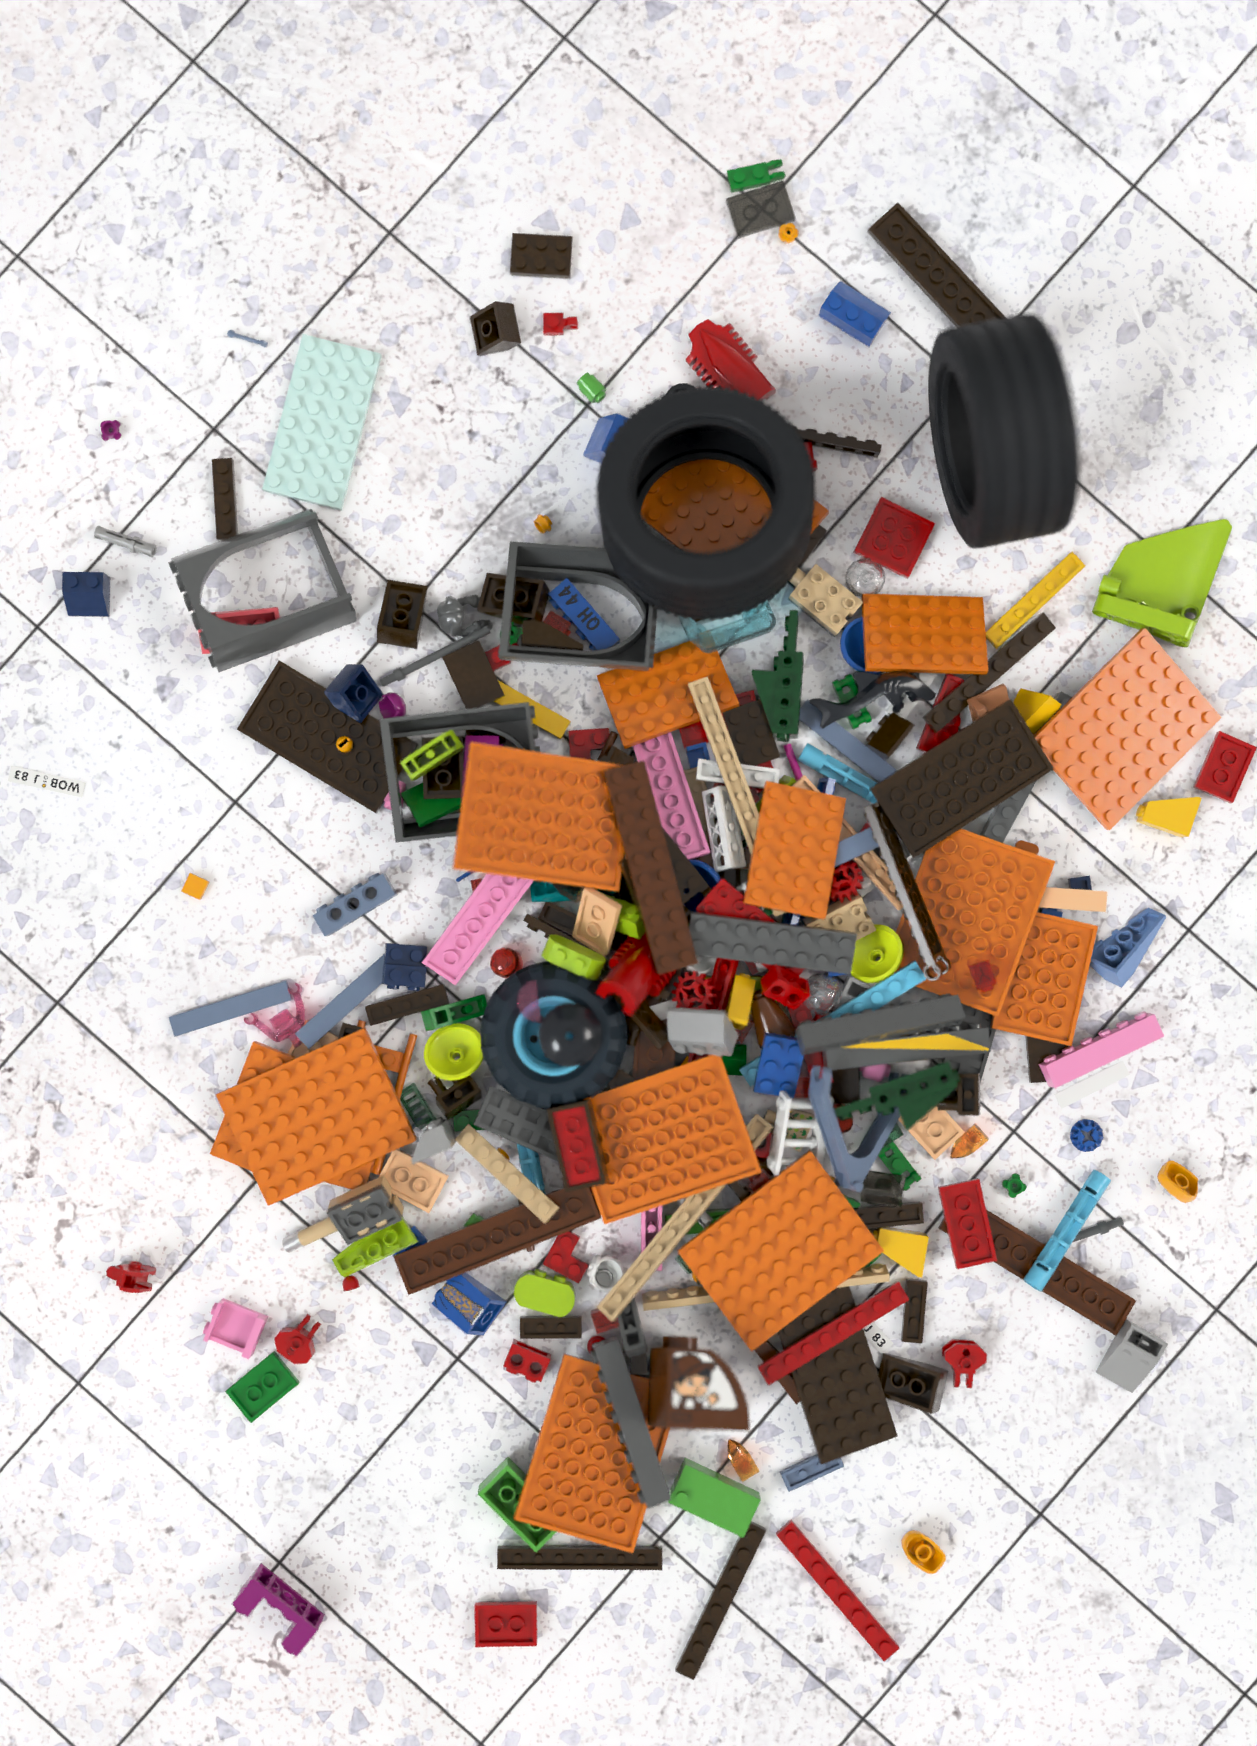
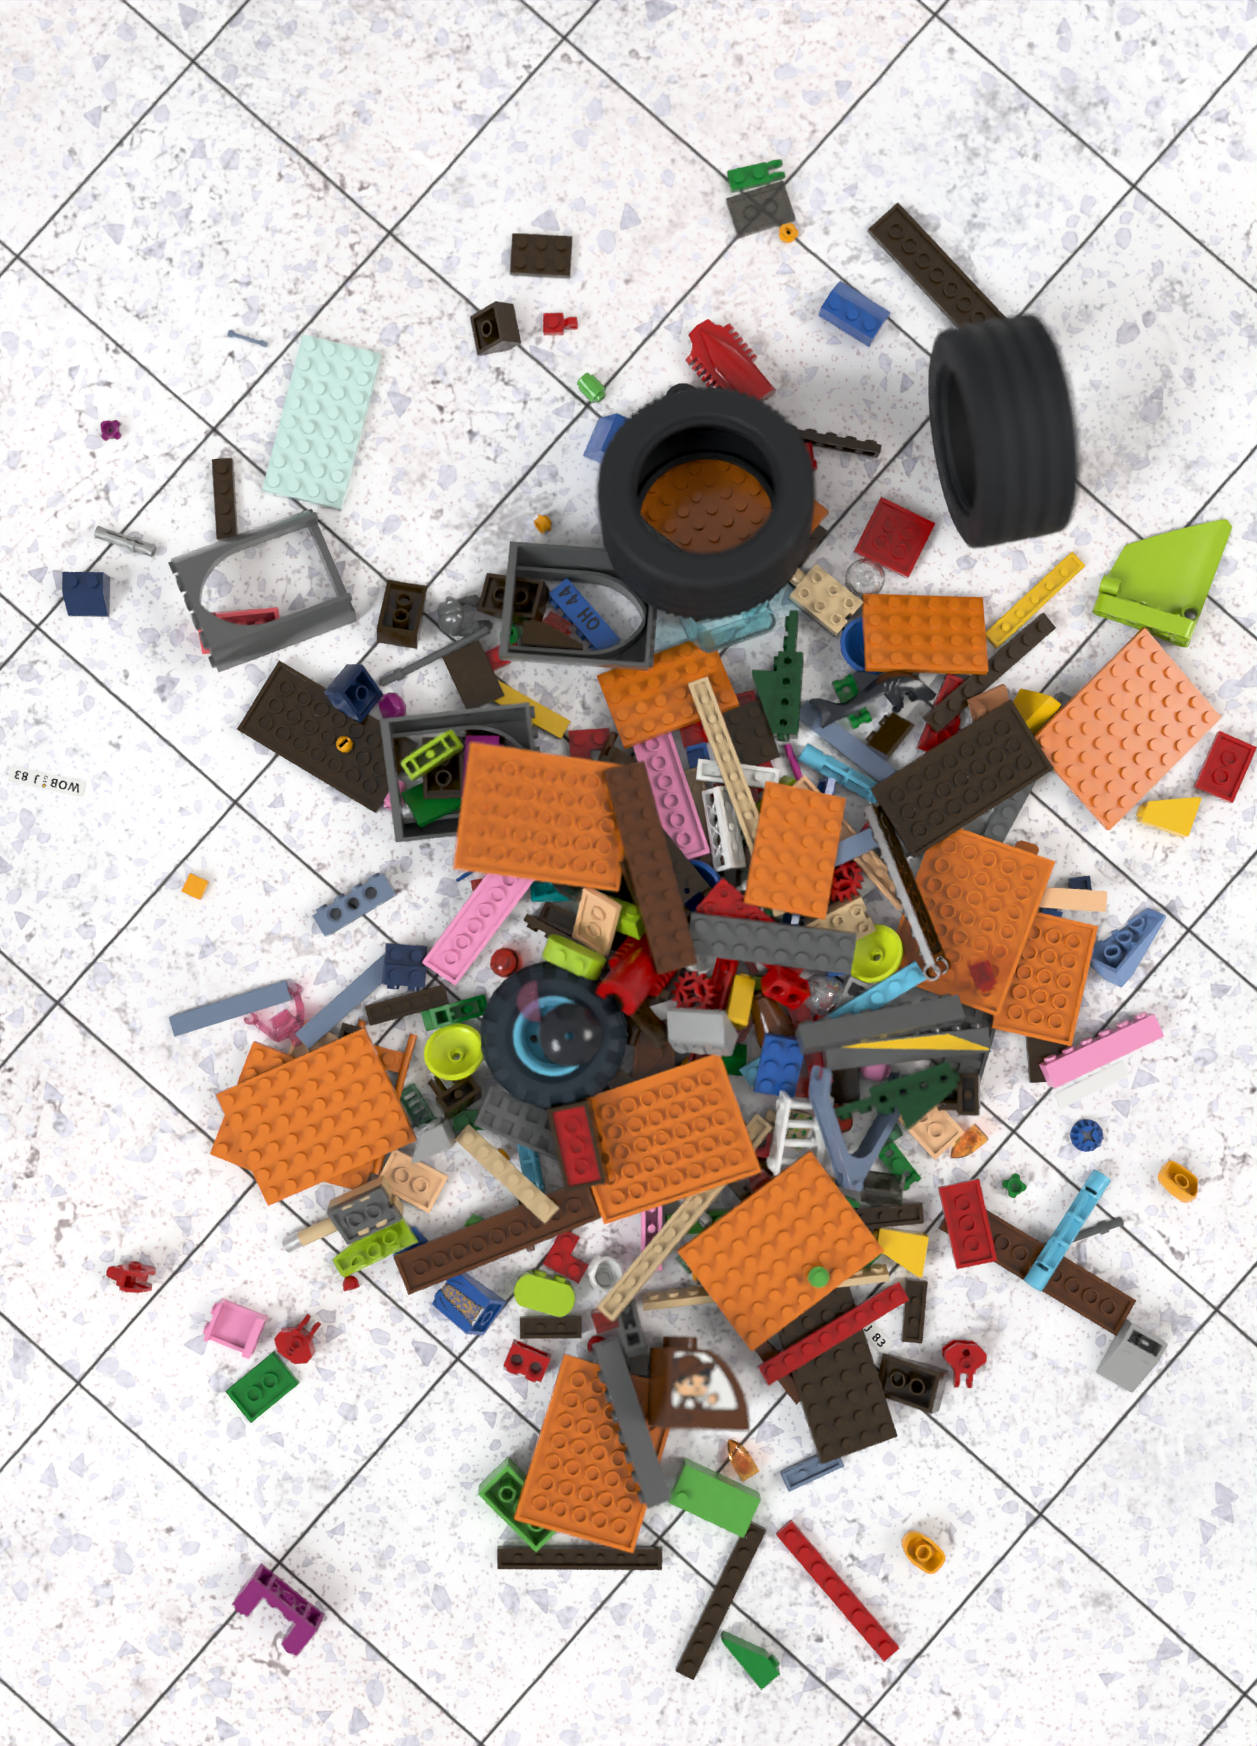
red plate [475,1601,538,1647] -> none
none -> green slope [721,1631,780,1690]
none -> bright green plate [808,1266,829,1288]

